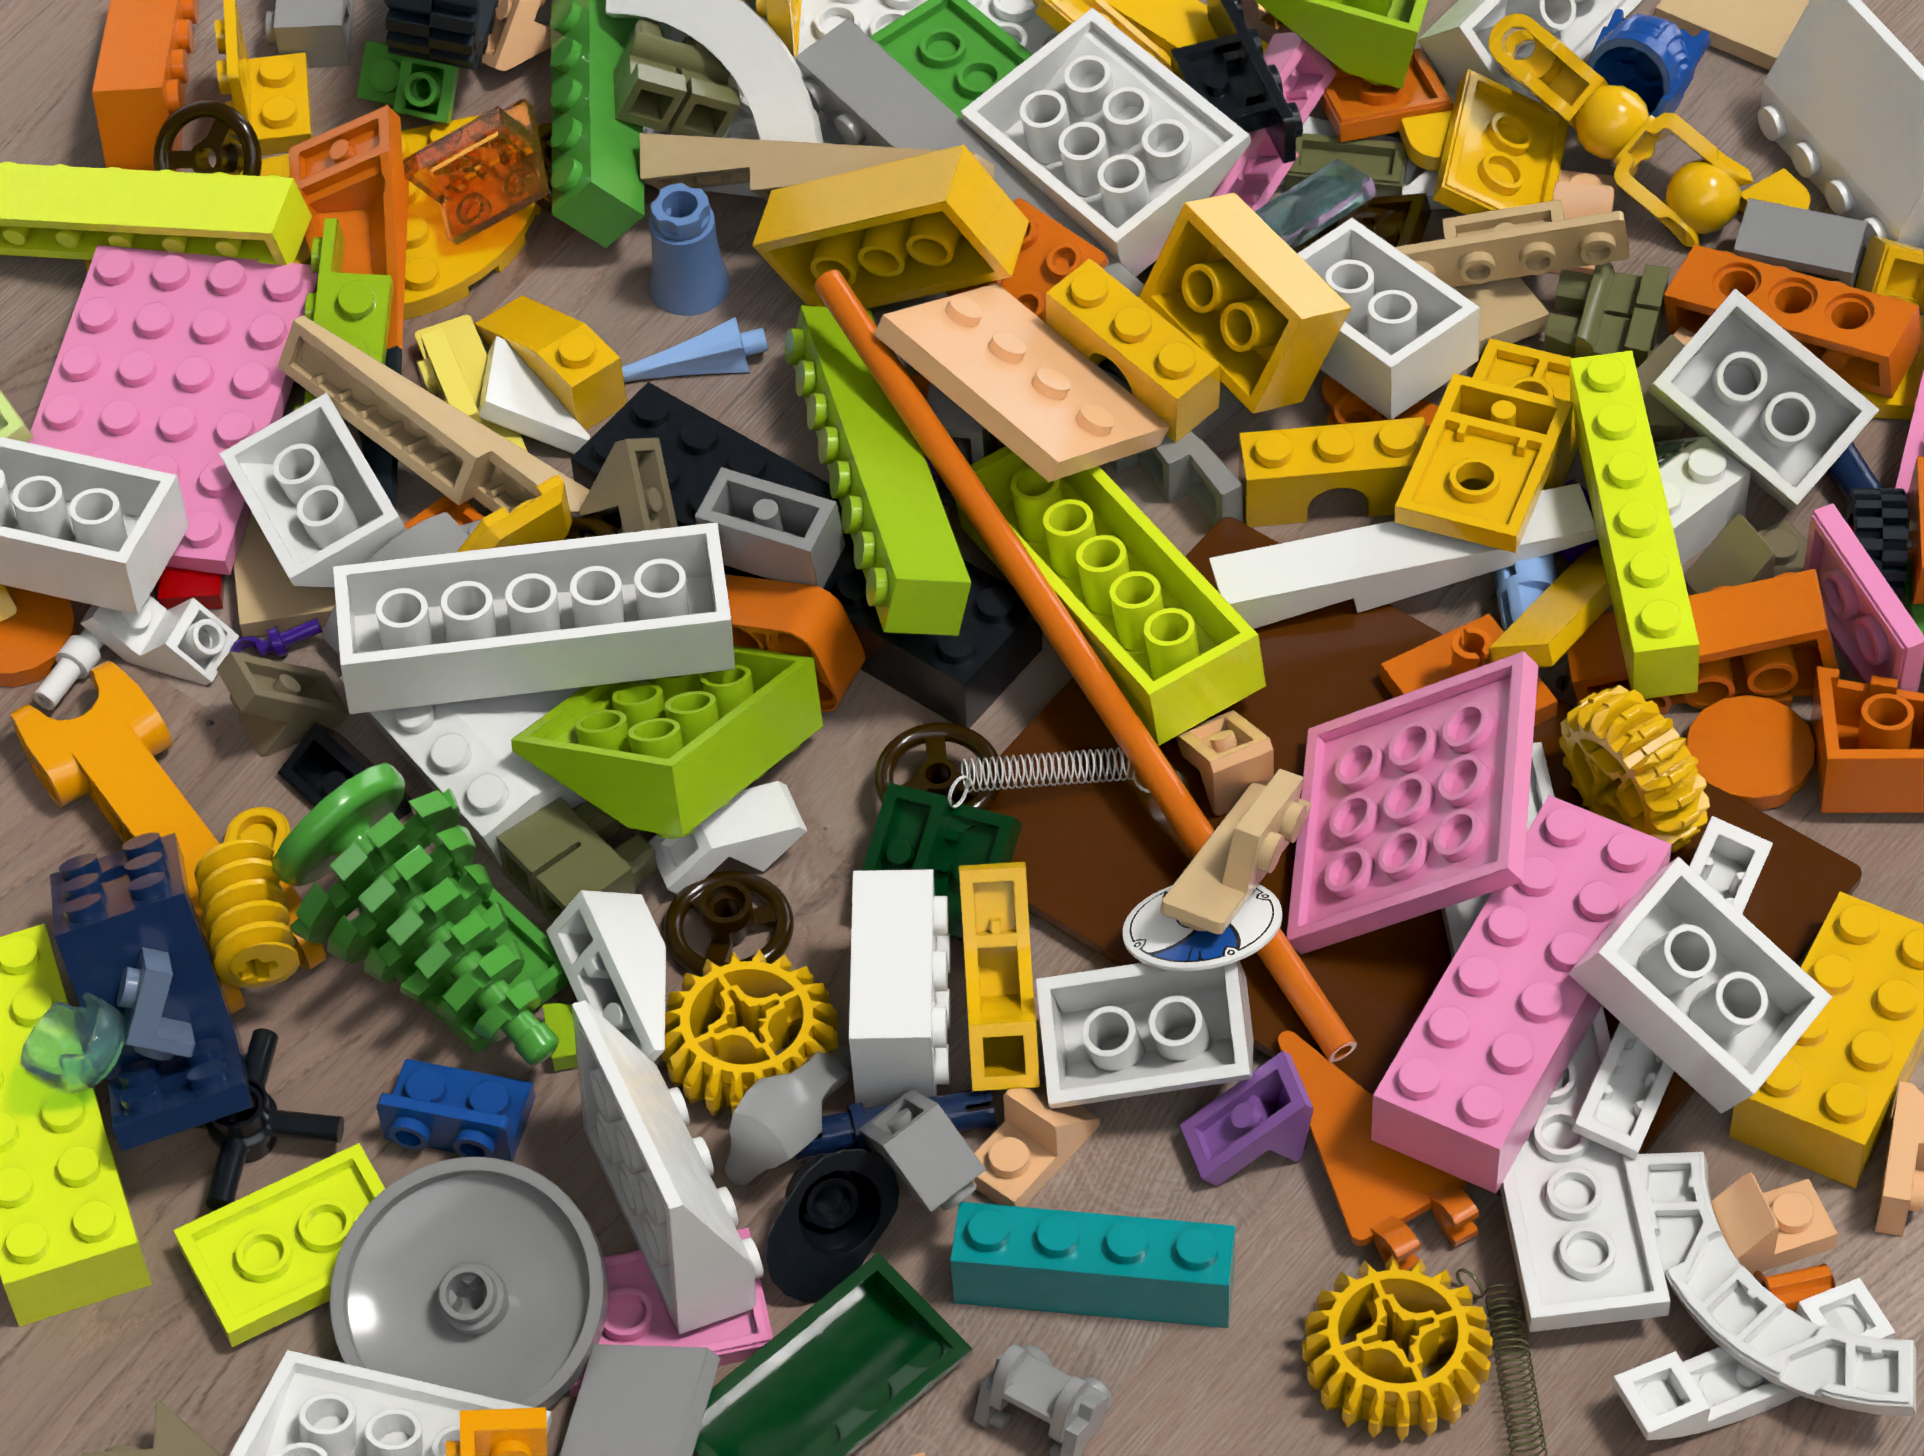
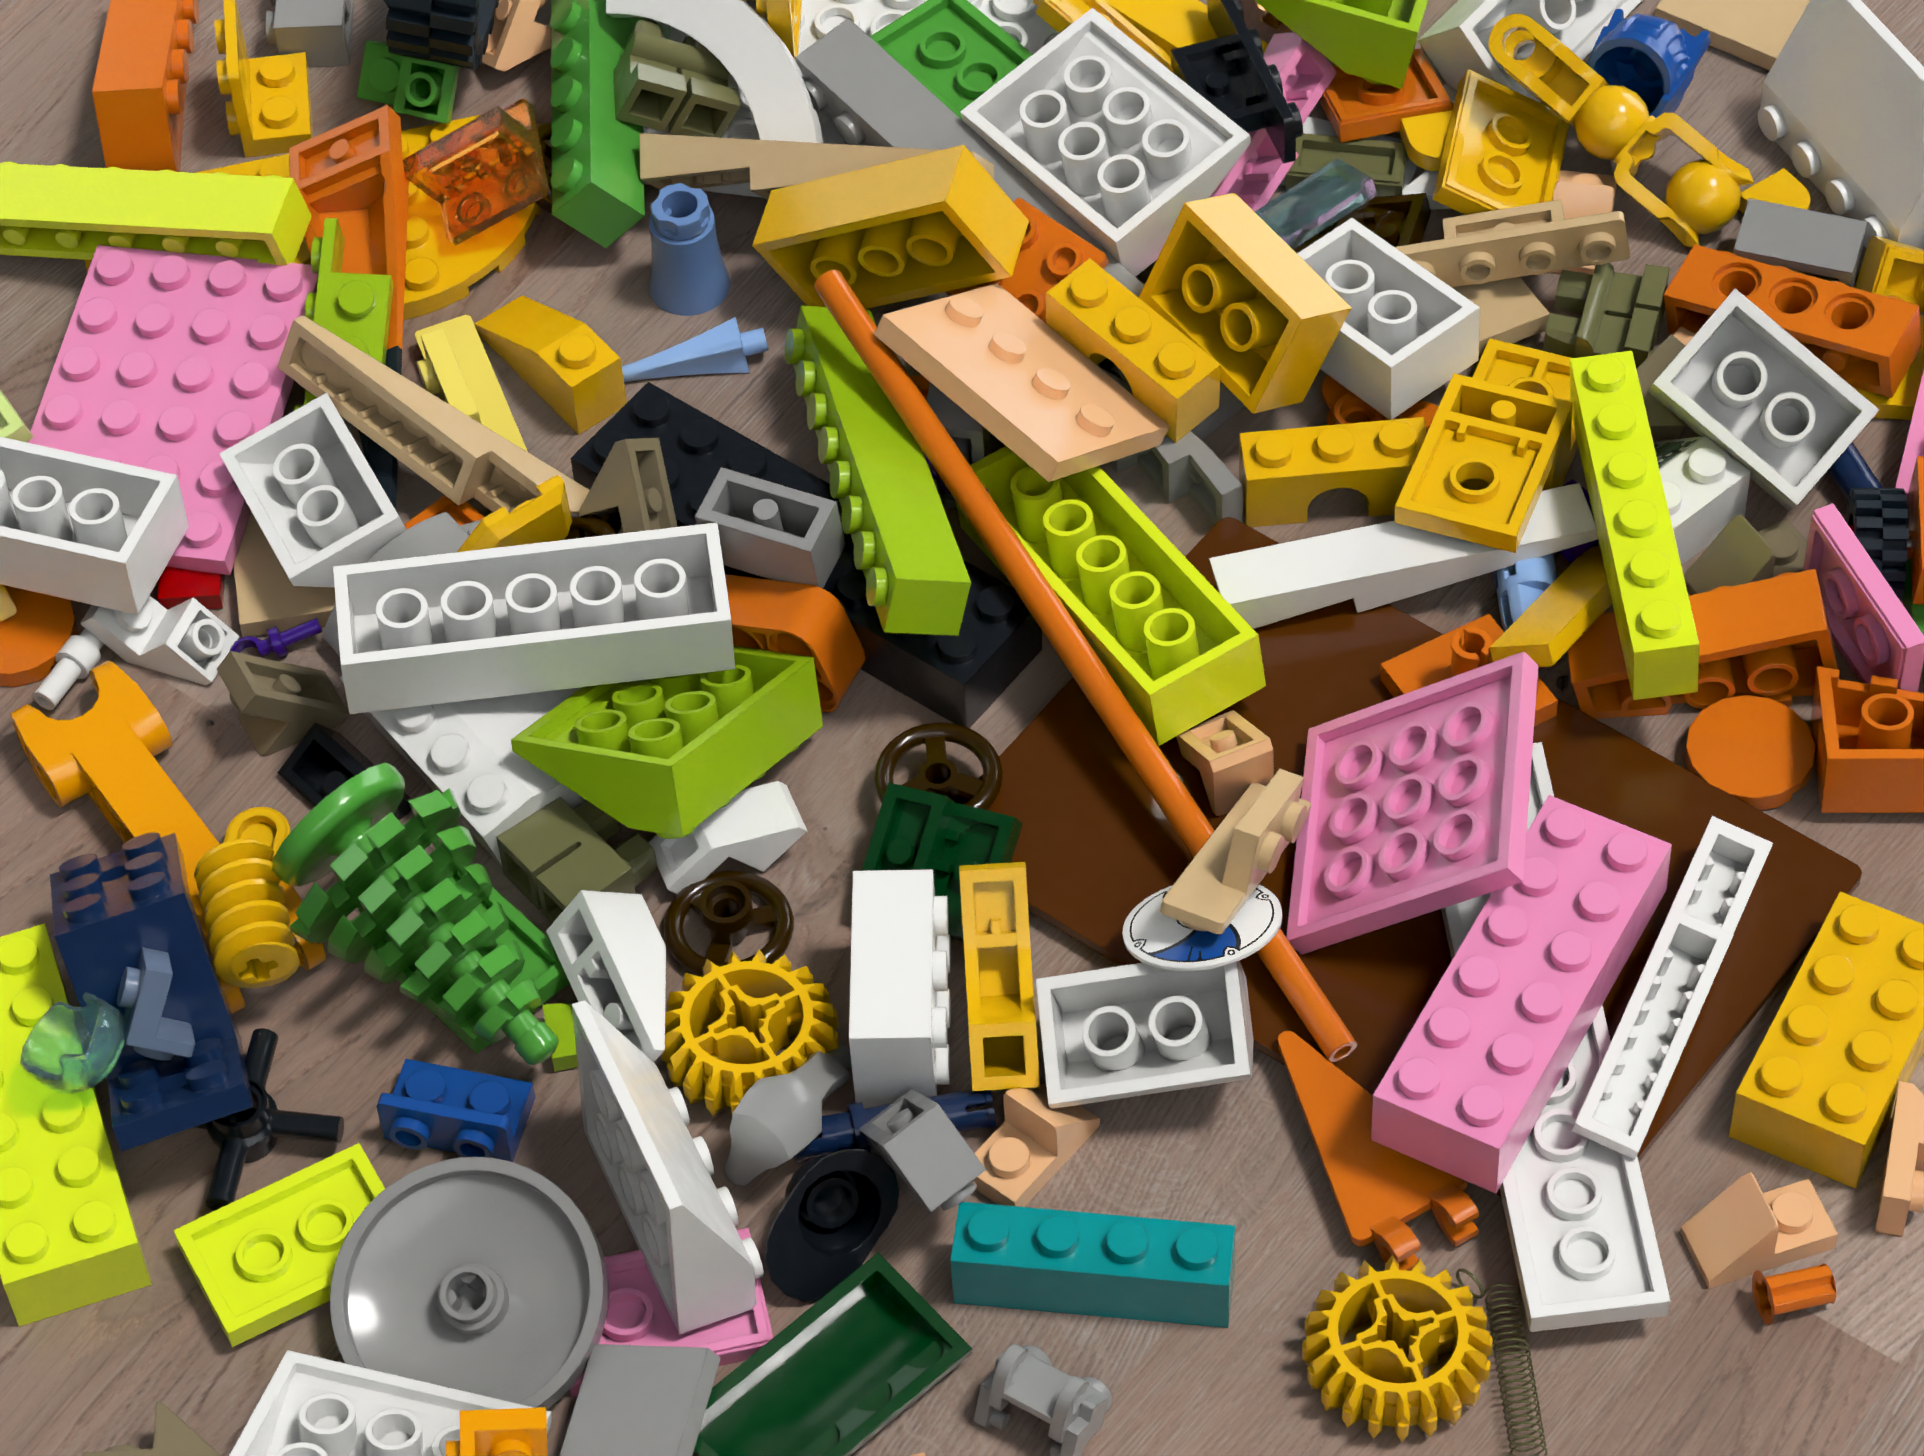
dark brown piece [153,100,262,176] -> none
white tile [478,336,590,454] -> none
white piece [947,747,1150,808] -> none
medium lavender slope [1180,1051,1314,1186] -> none
yellow gear [1559,685,1710,853] -> none
white brick [1568,857,1832,1114] -> none
white slope [1612,1277,1896,1440] -> none
white tile [1637,1152,1916,1416] -> none

